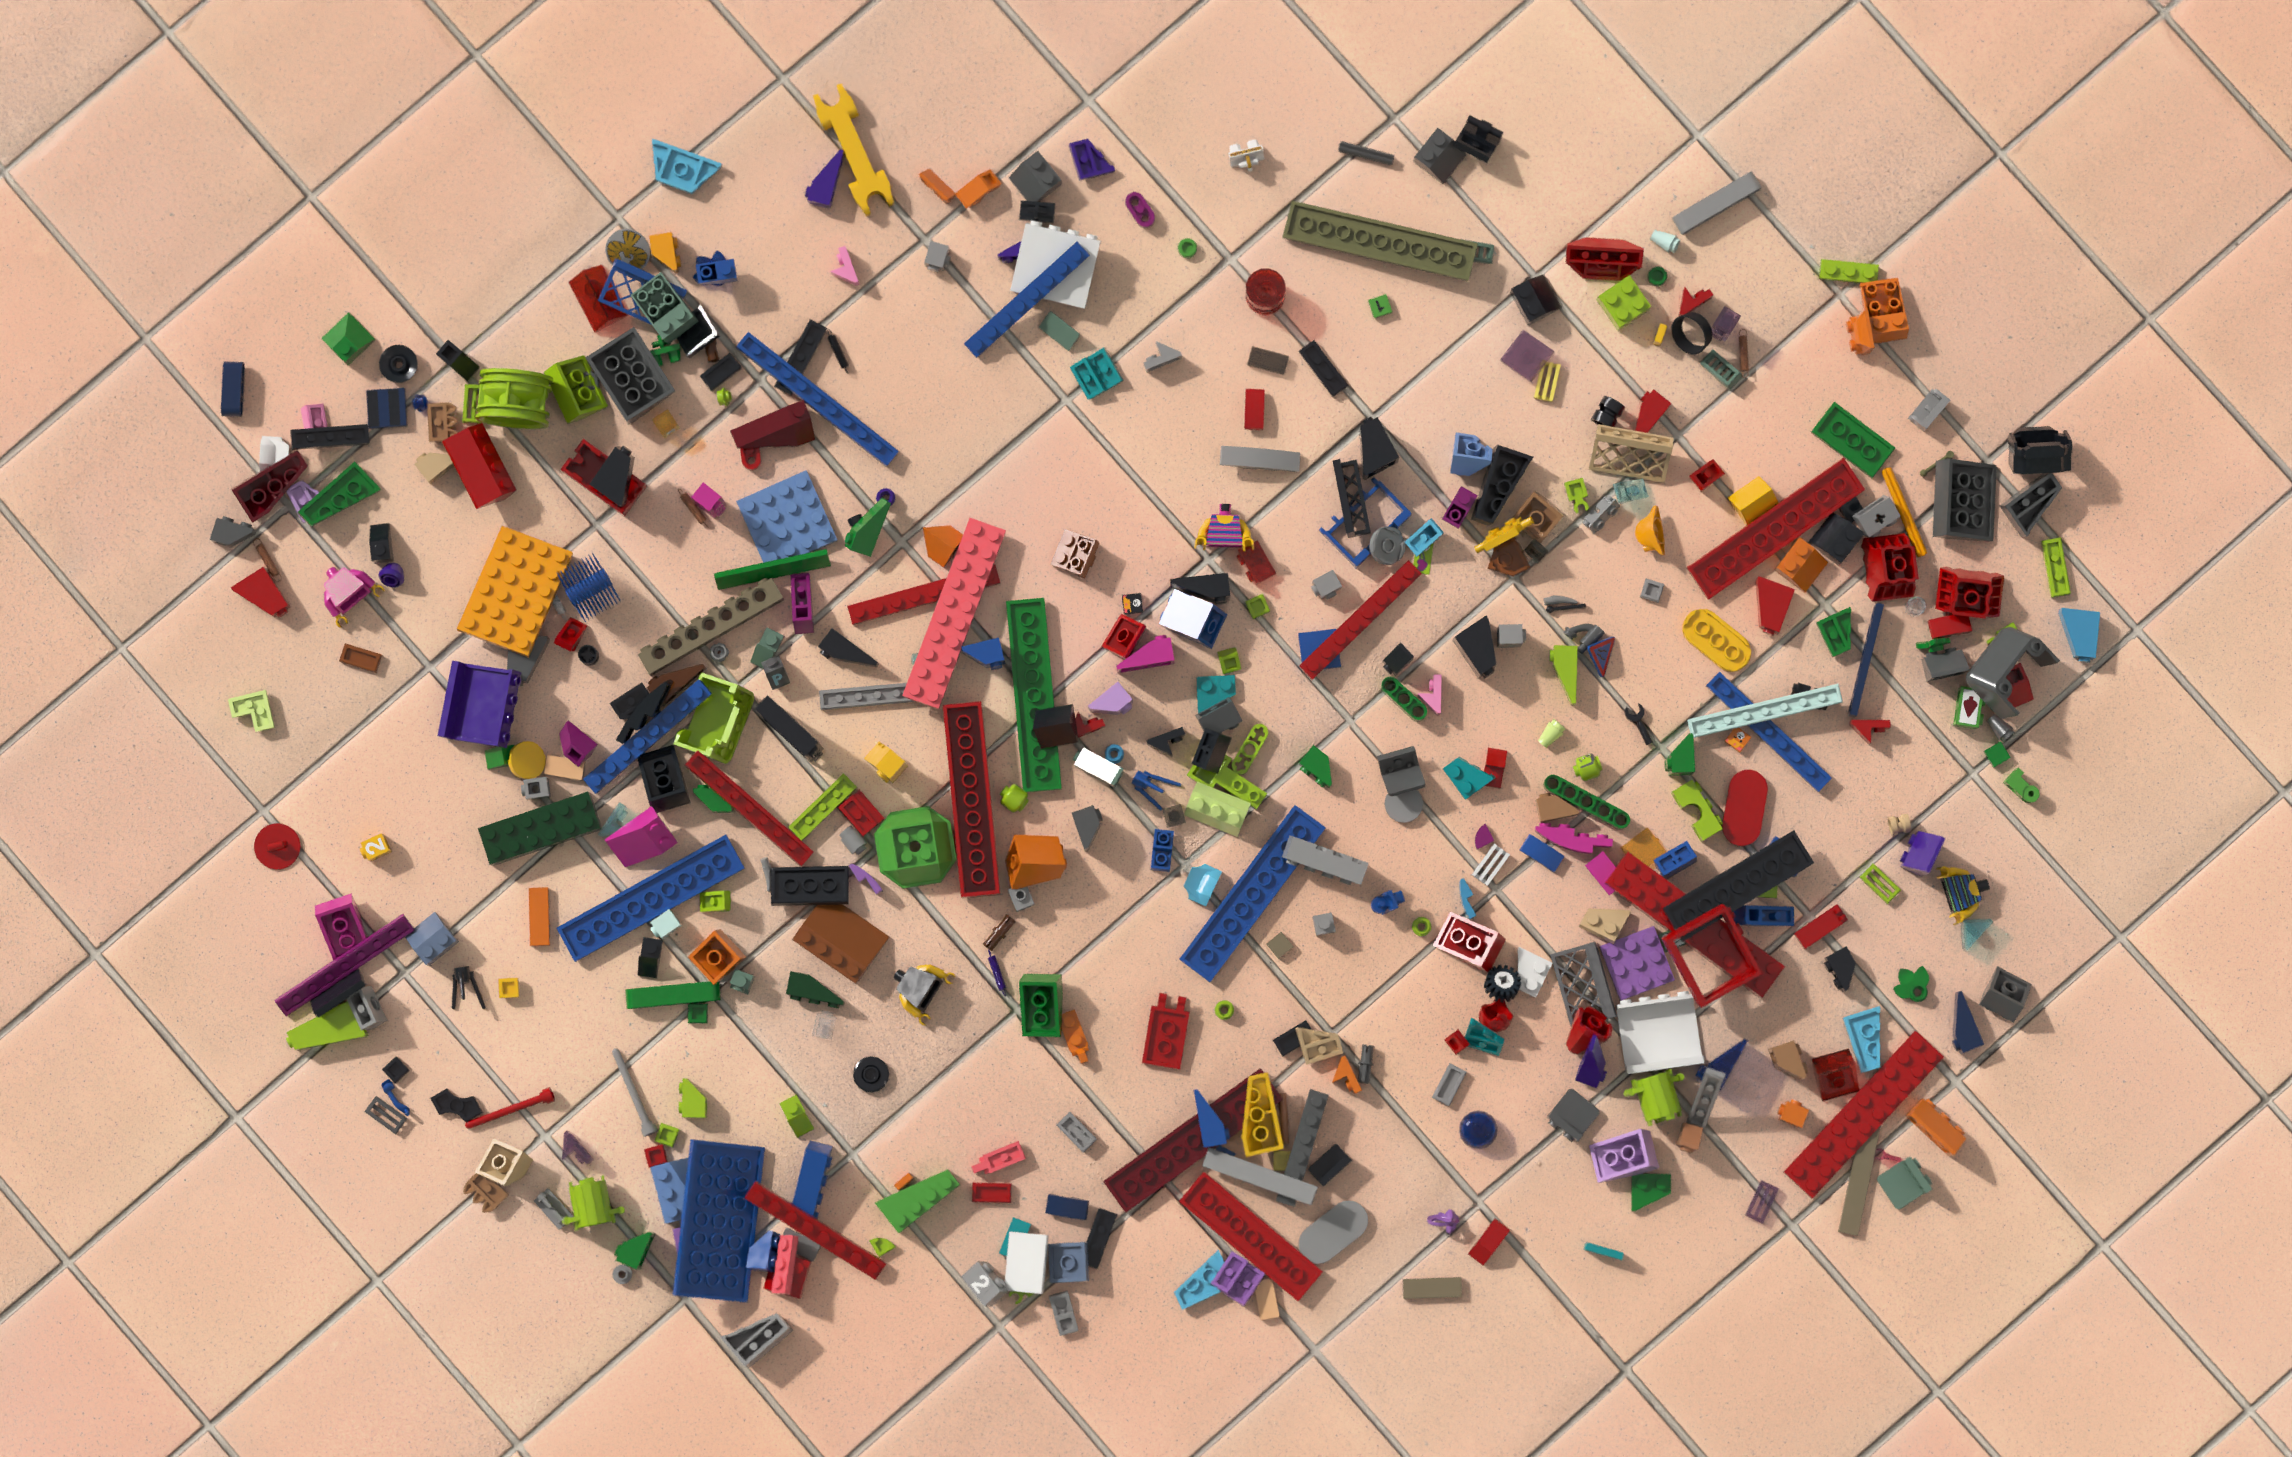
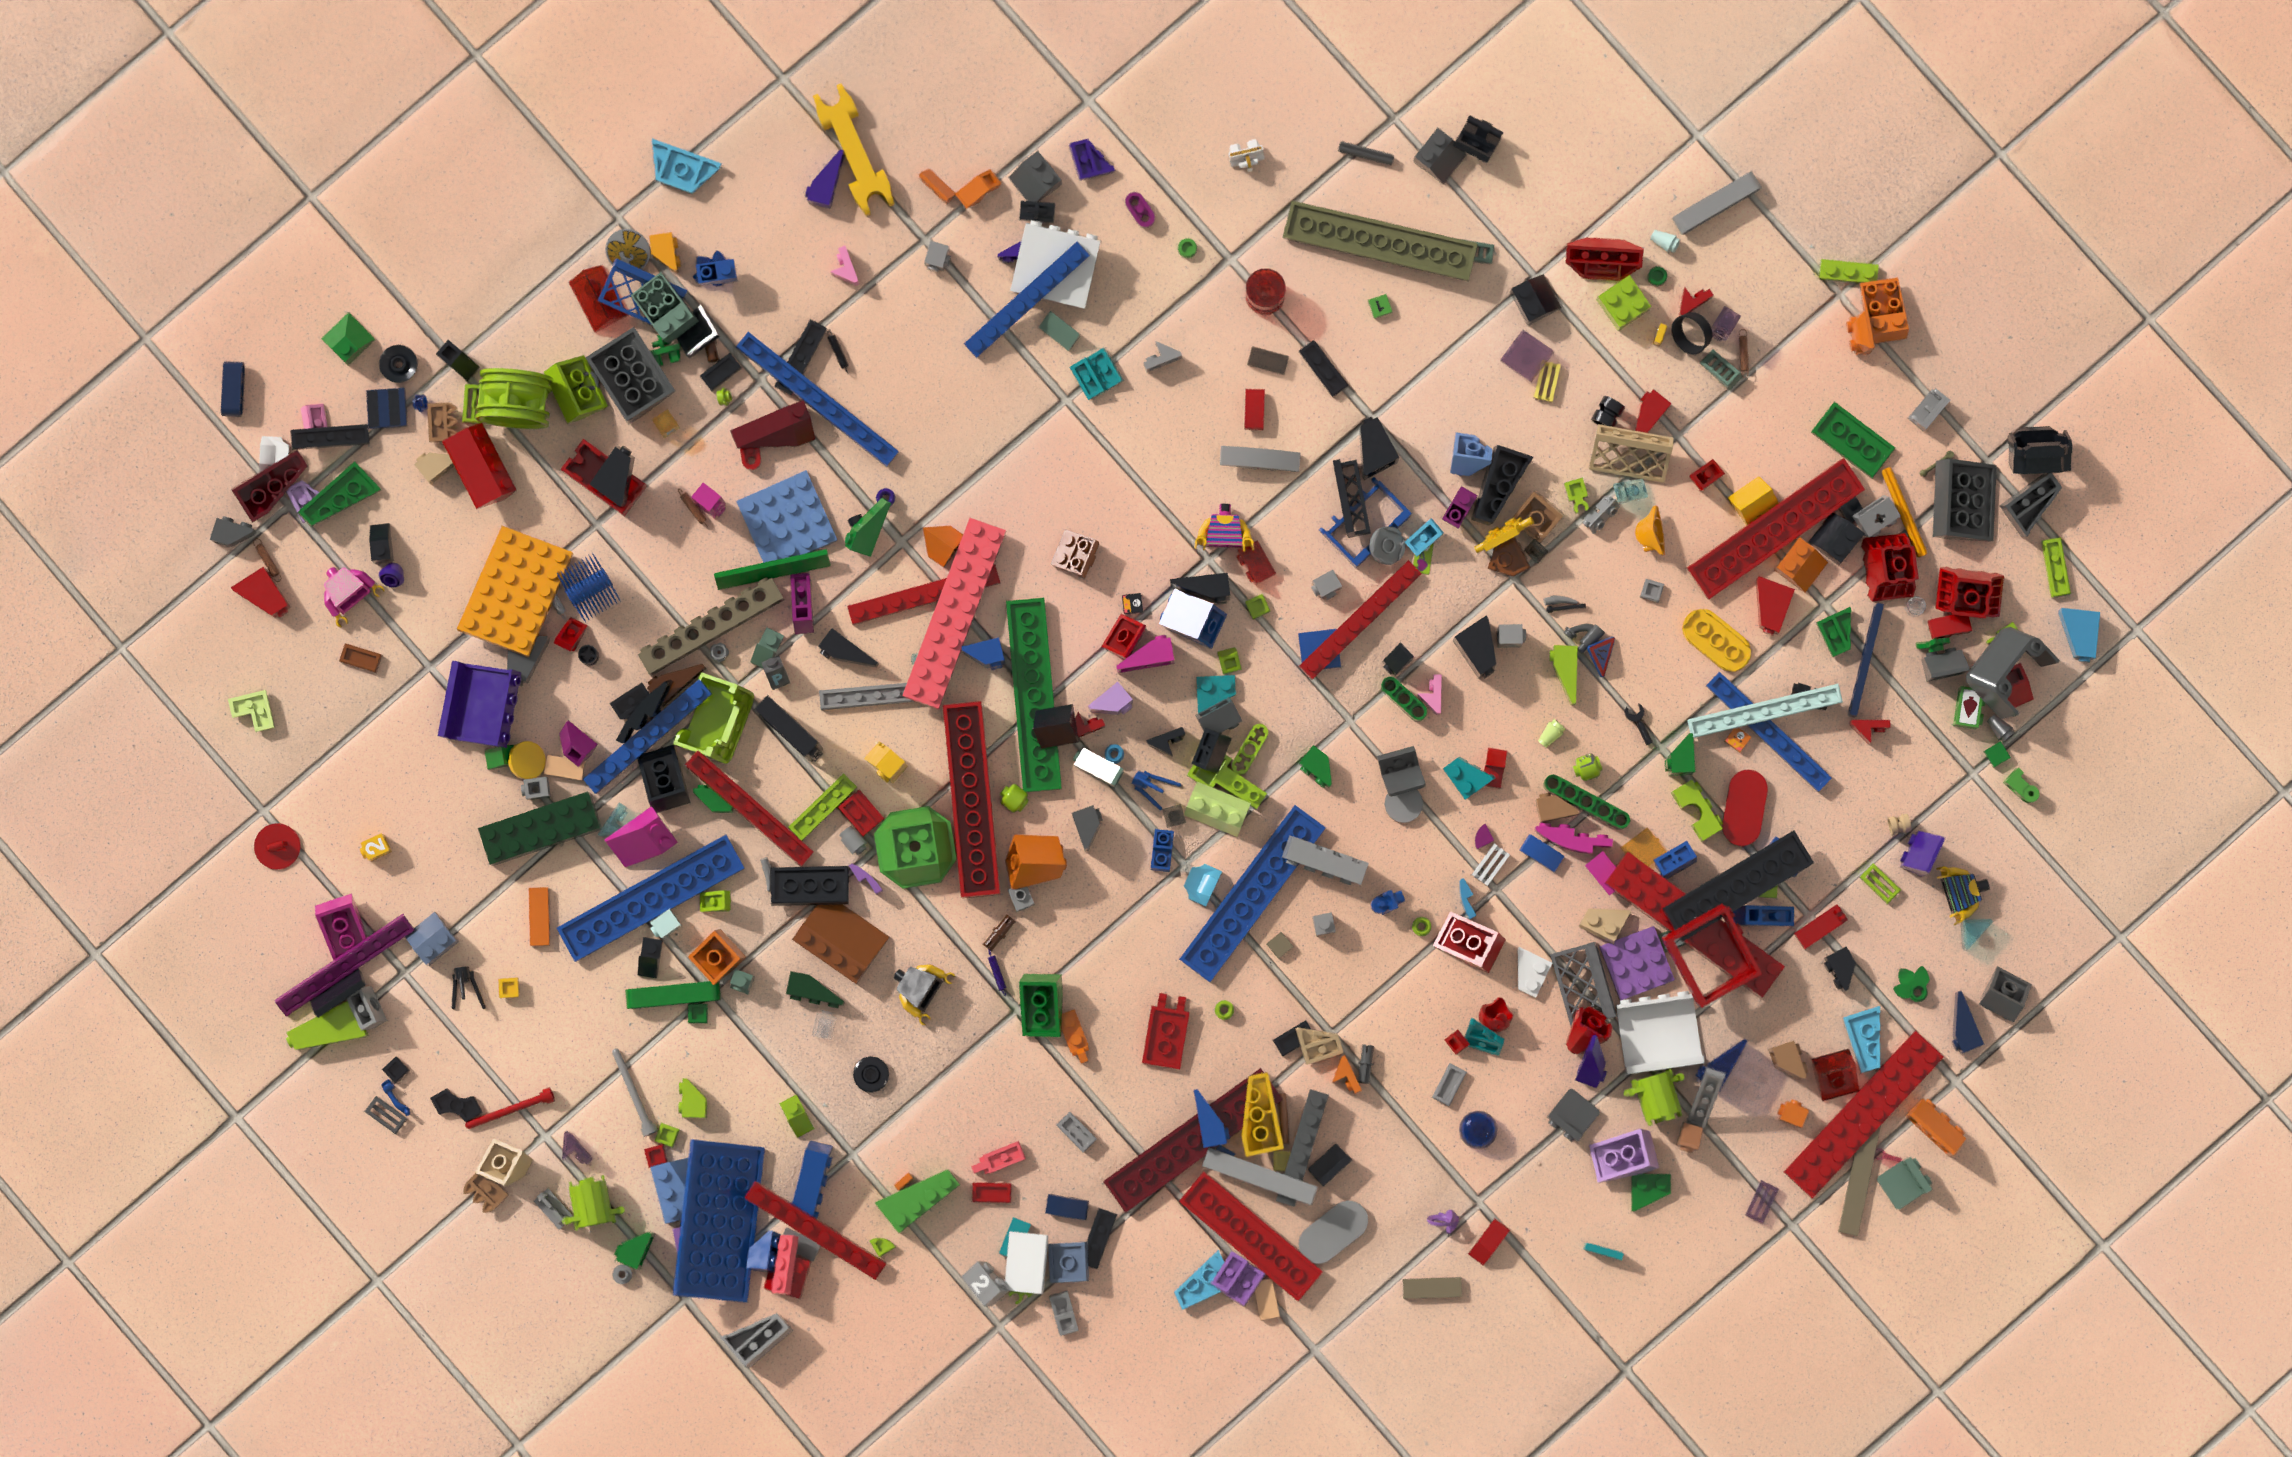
black wheel [1484,965,1521,1003] -> none

